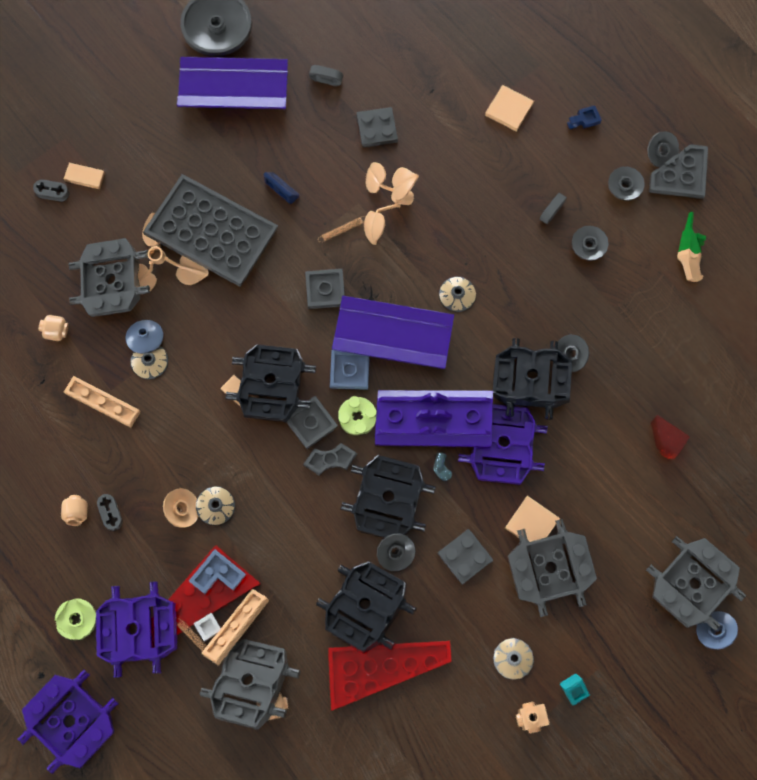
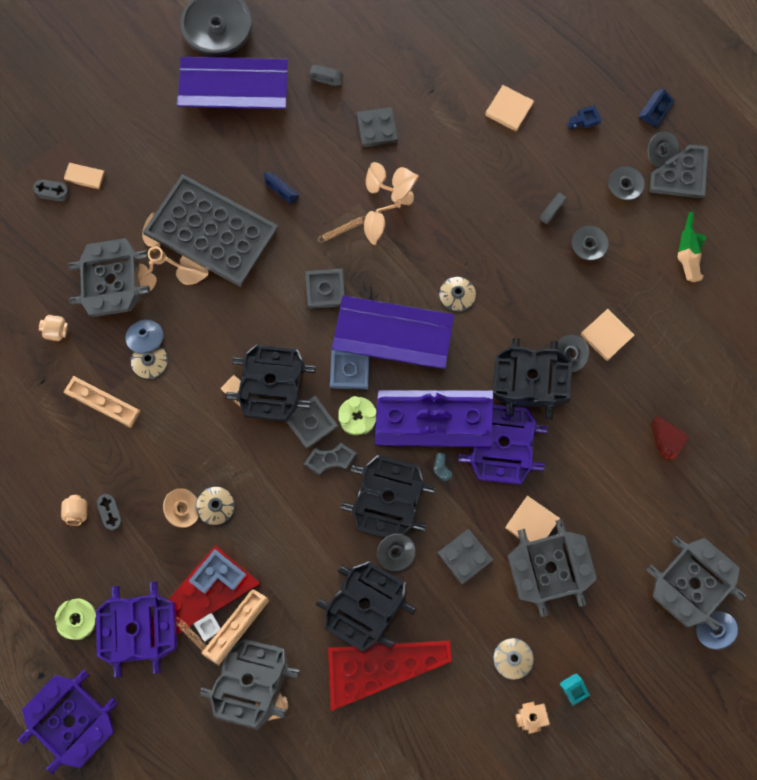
none -> light nougat tile [580,309,634,361]
none -> dark blue slope [638,89,675,128]

